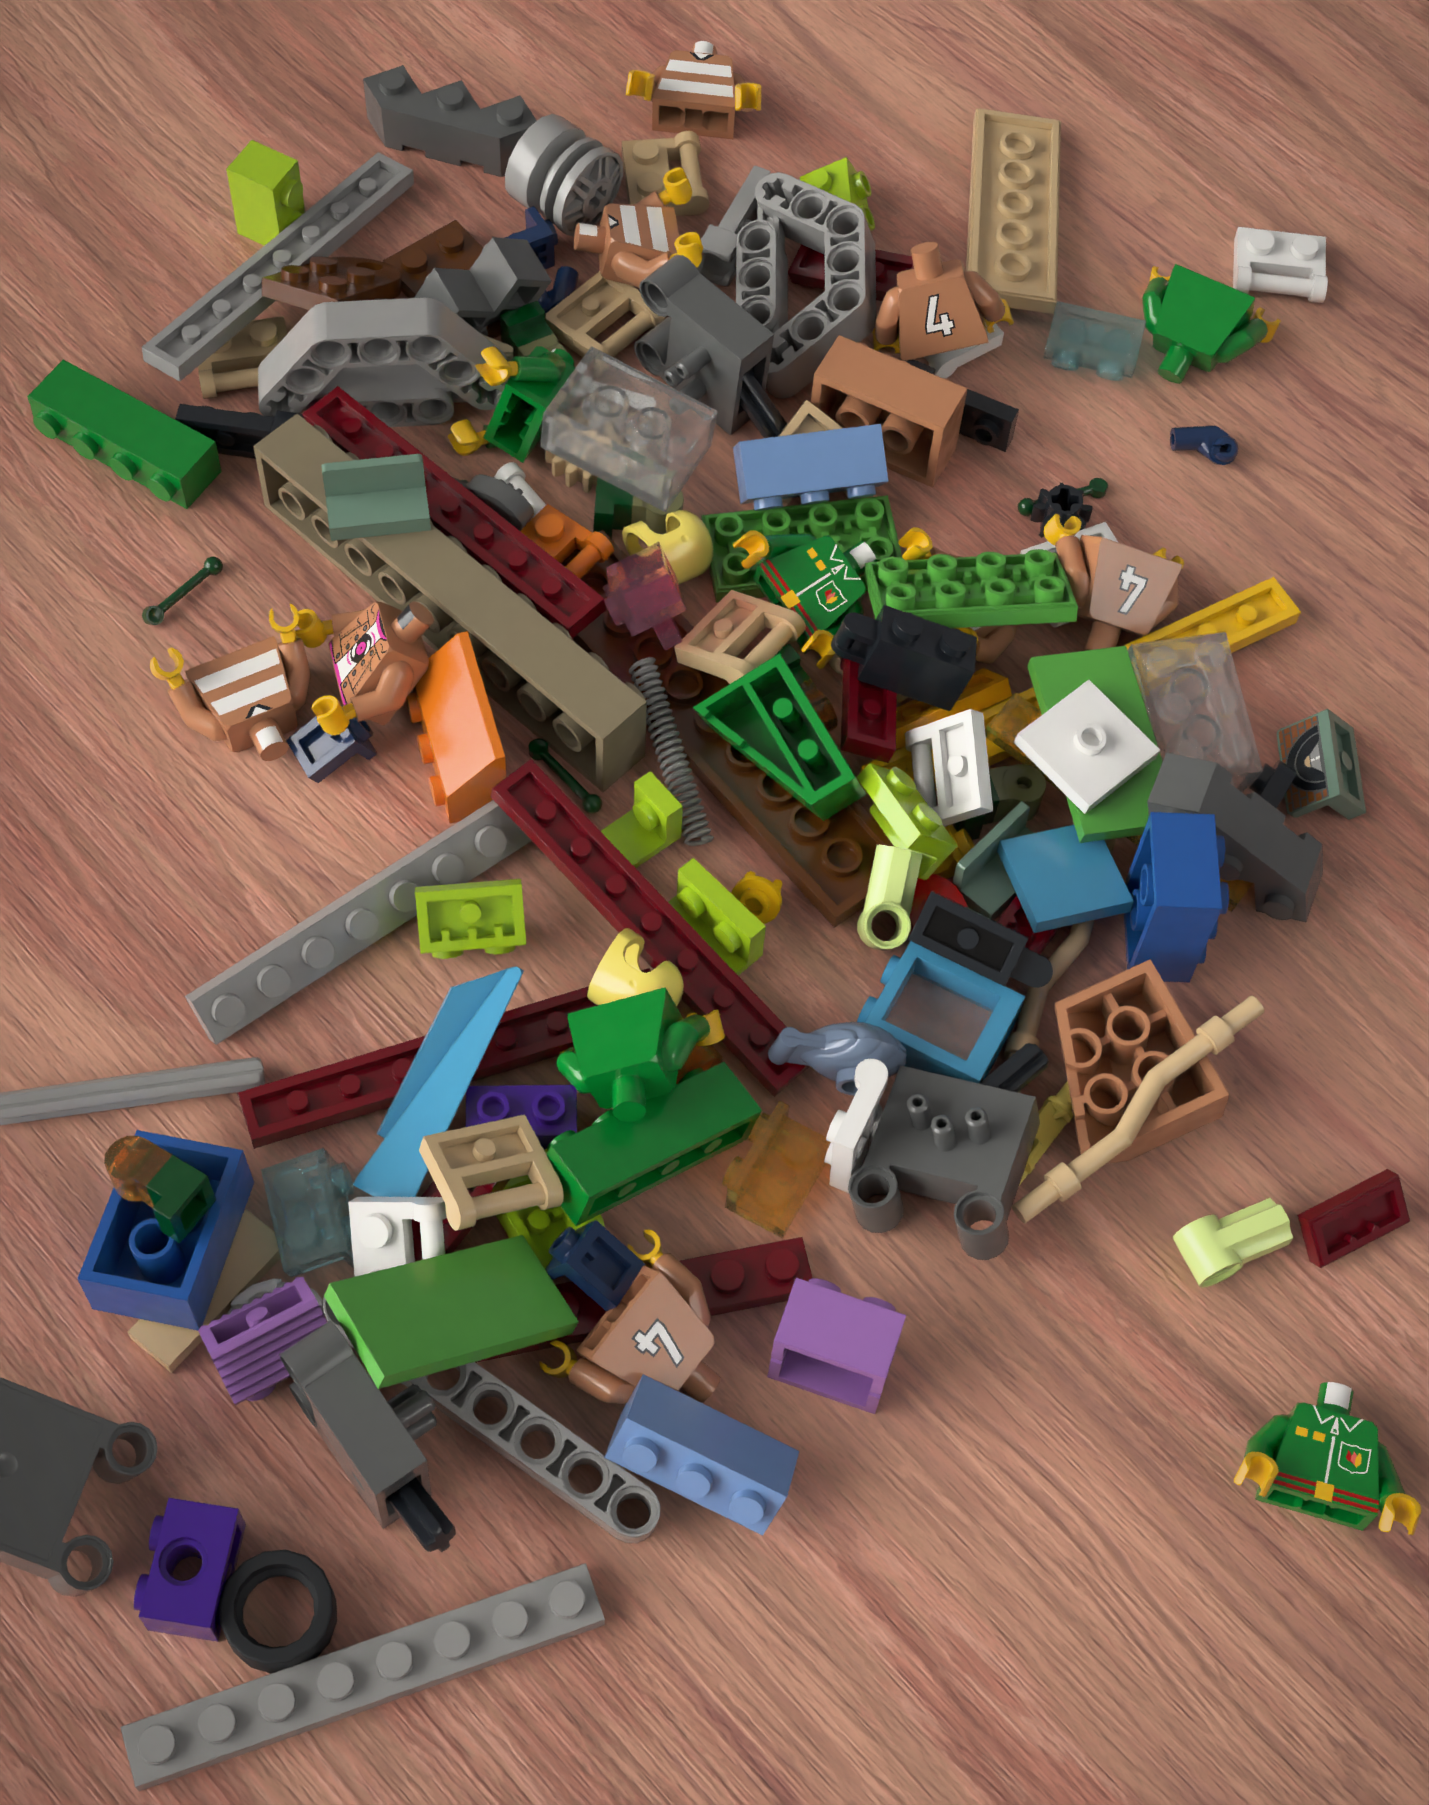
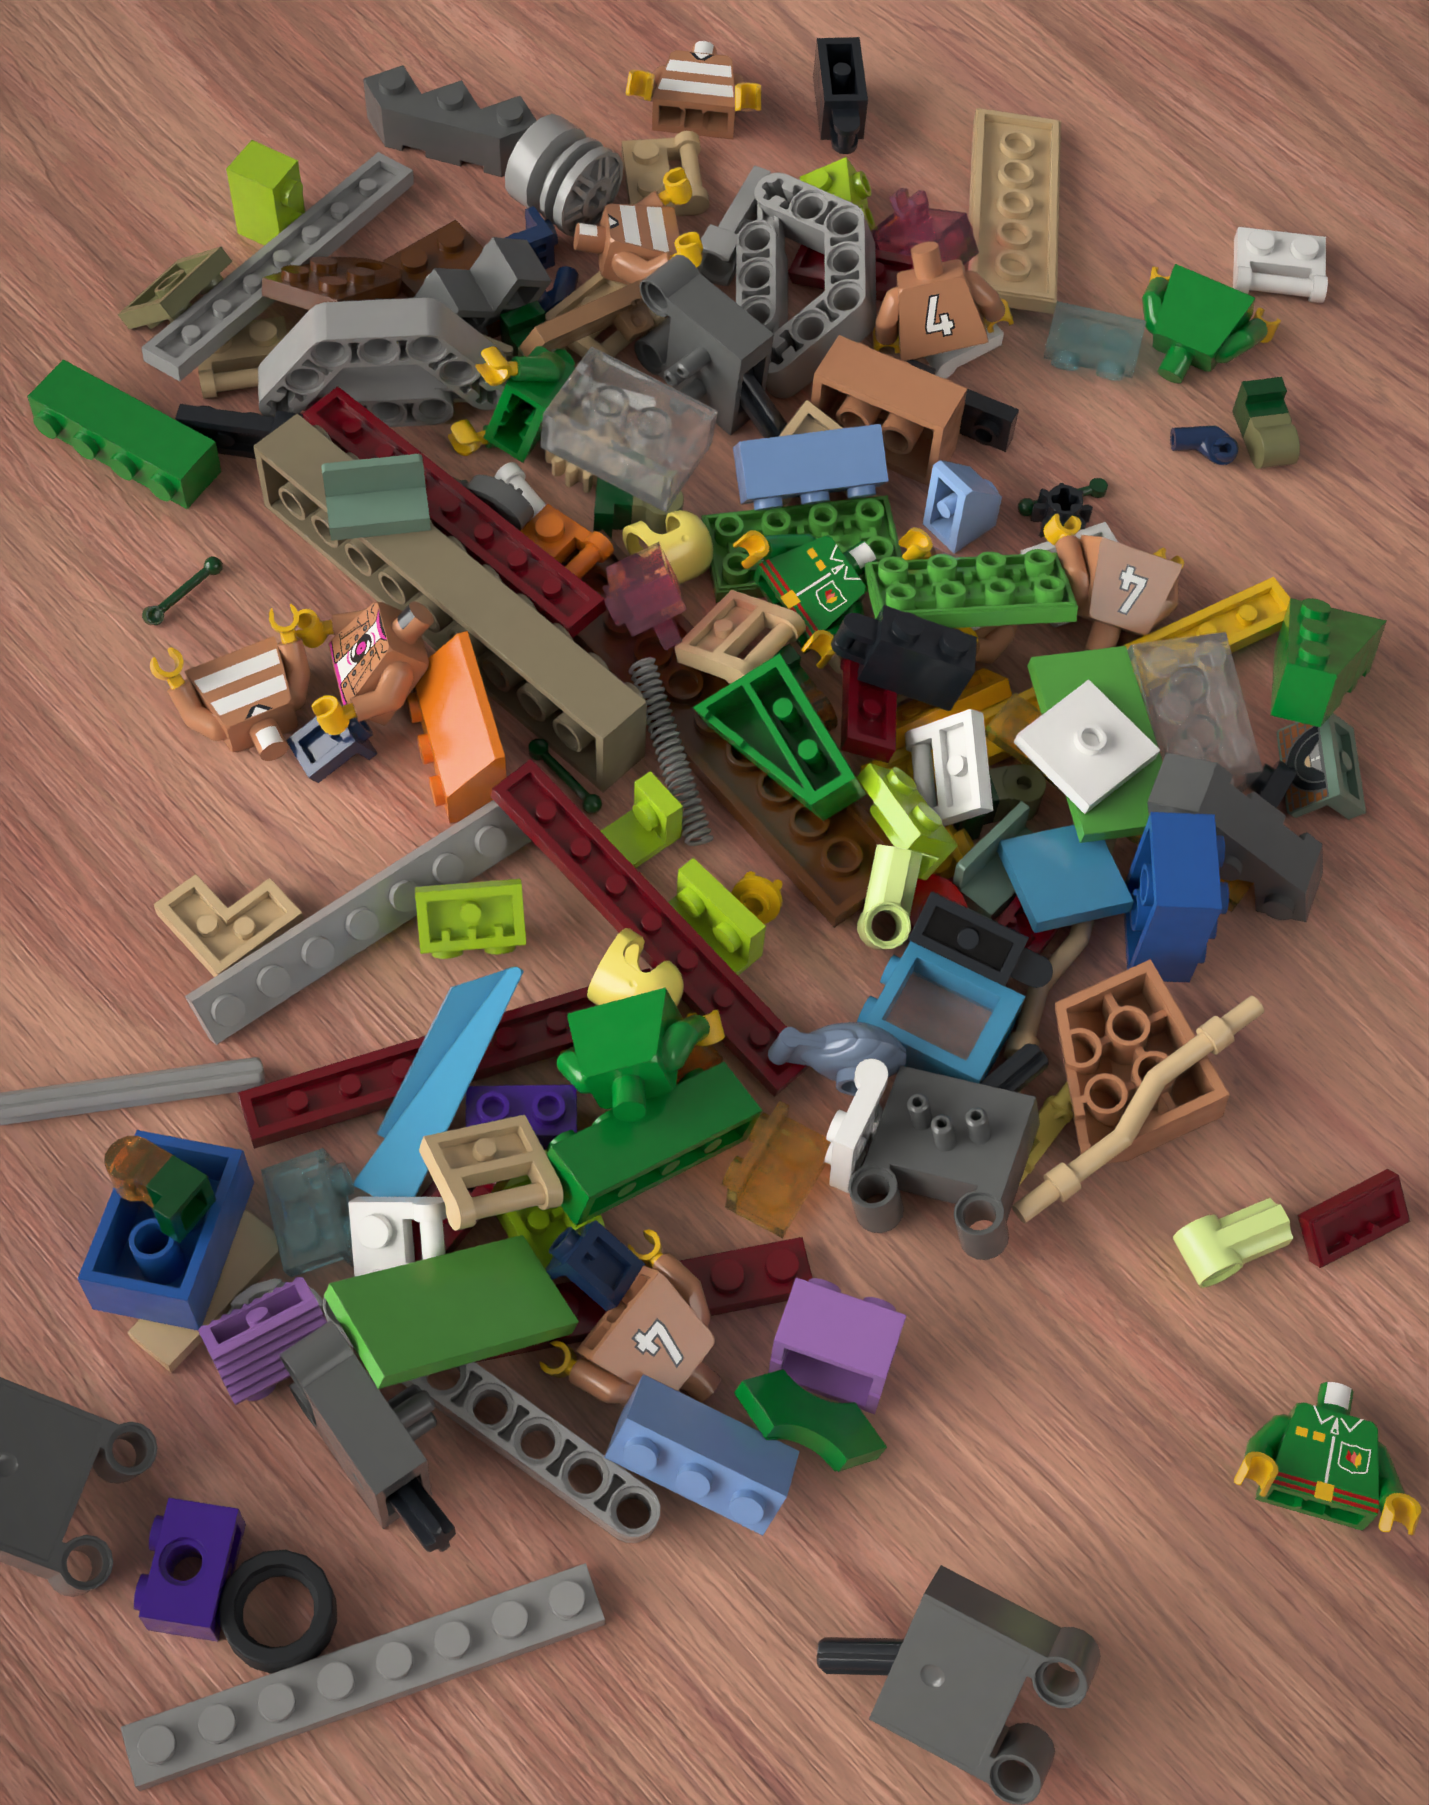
none -> olive plate [118,247,233,329]
none -> tan plate [154,874,304,977]
none -> medium nougat hinge [519,277,655,356]
none -> green tile [734,1369,887,1472]
none -> black brick [813,37,868,154]
none -> dark grey piece [816,1565,1101,1805]
none -> clear pink brick [871,188,979,265]
none -> light blue slope [923,460,1002,554]
none -> leg [1232,377,1300,469]
none -> green wedge [1270,598,1387,727]

